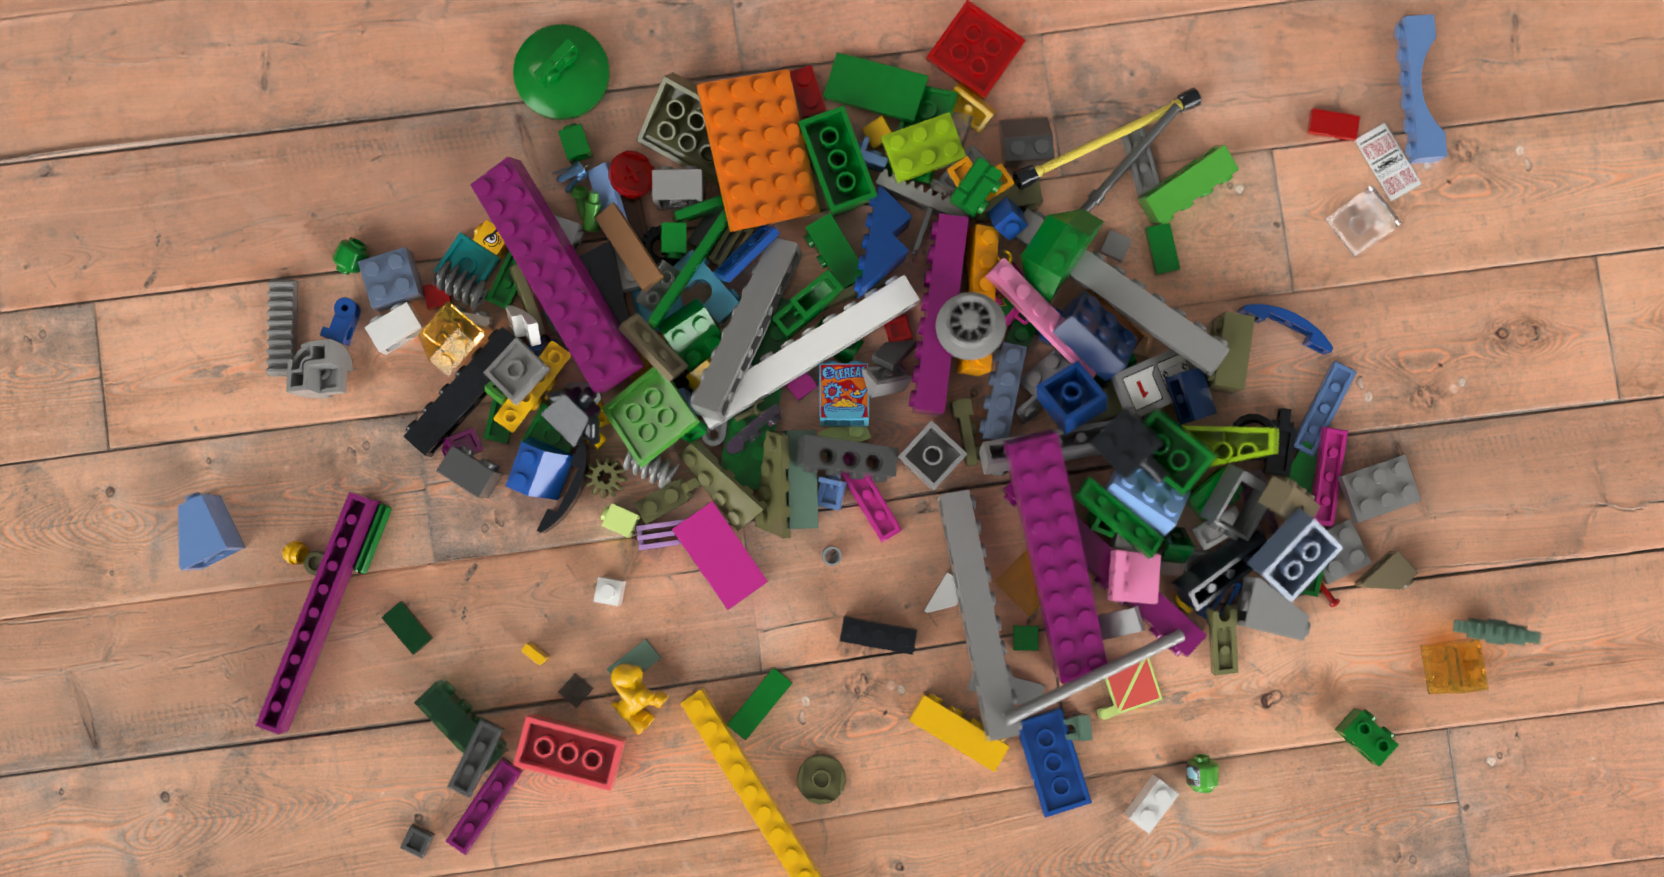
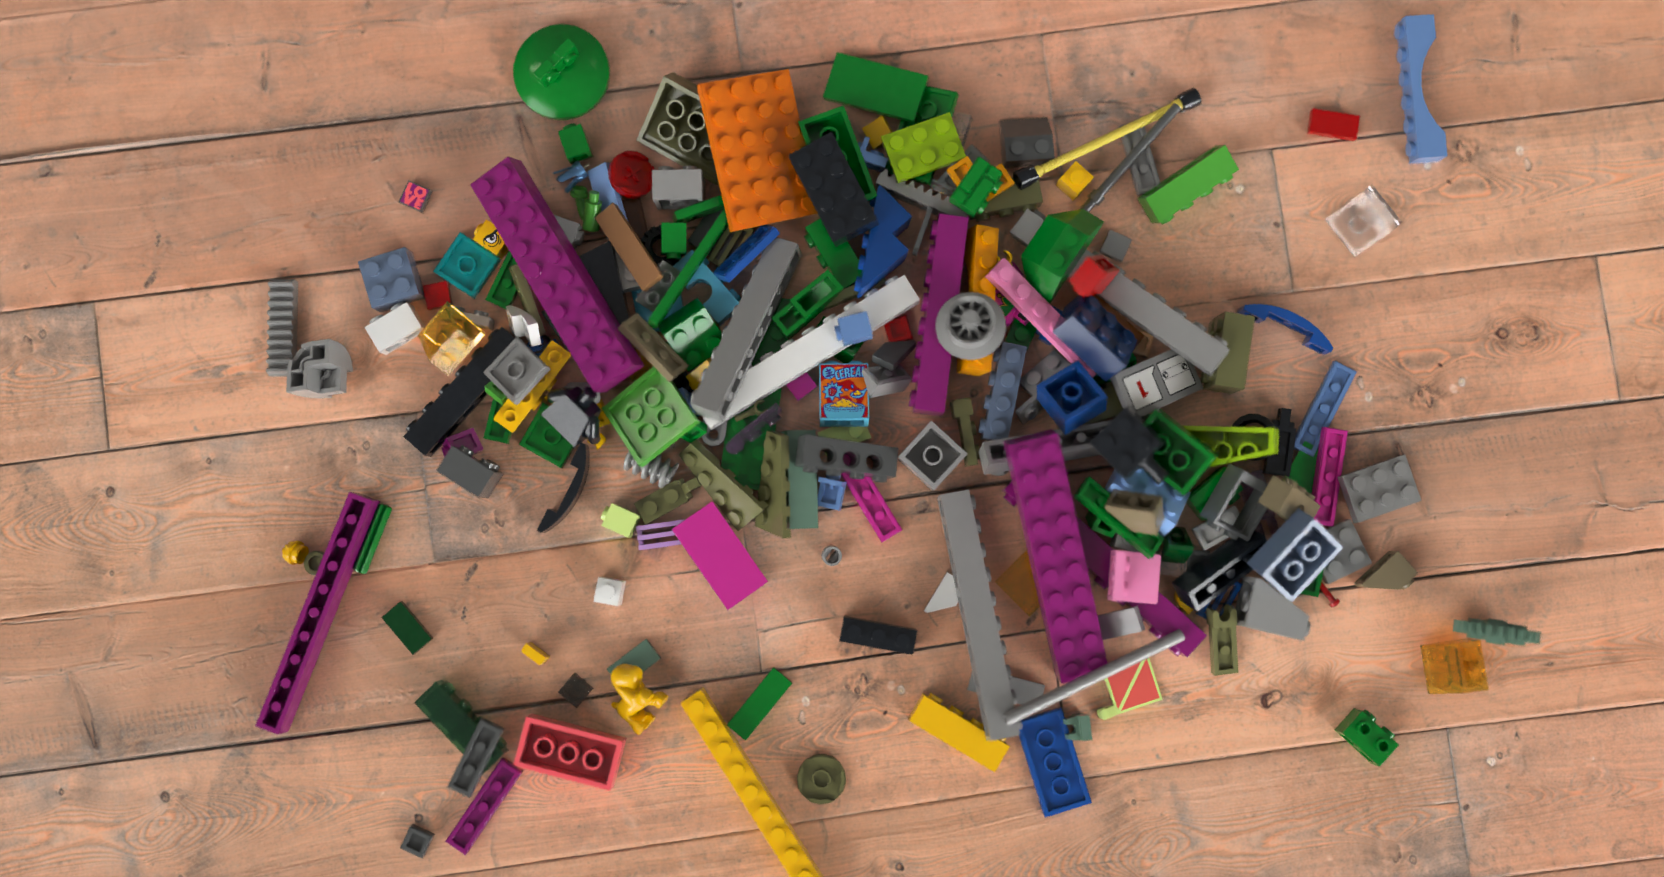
medium blue slope [178,492,246,571] -> none
blue leg [320,297,361,346] -> none
green head [332,237,370,275] -> none
dark grey piece [433,261,489,310] -> none
blue slope [505,437,574,500] -> none
olive gear [585,457,627,498] -> none
red plate [790,65,826,119] -> none
red plate [926,0,1026,100] -> none
yellow slope [952,83,997,133] -> none
blue brick [988,196,1028,241] -> none
green tile [1013,625,1038,651] -> none
white brick [1124,775,1179,834] -> none
green tile [1145,223,1180,275] -> none
dark blue brick [1165,368,1217,425] -> none
bright green head [1186,754,1219,793] -> none
white sticker [1355,123,1421,201] -> none
none -> tile [399,180,432,213]
none -> black brick [788,132,879,247]
none -> medium blue brick [834,311,873,346]
none -> yellow brick [1056,161,1094,201]
none -> red brick [1069,255,1120,297]
none -> dark tan slope [1105,489,1165,535]

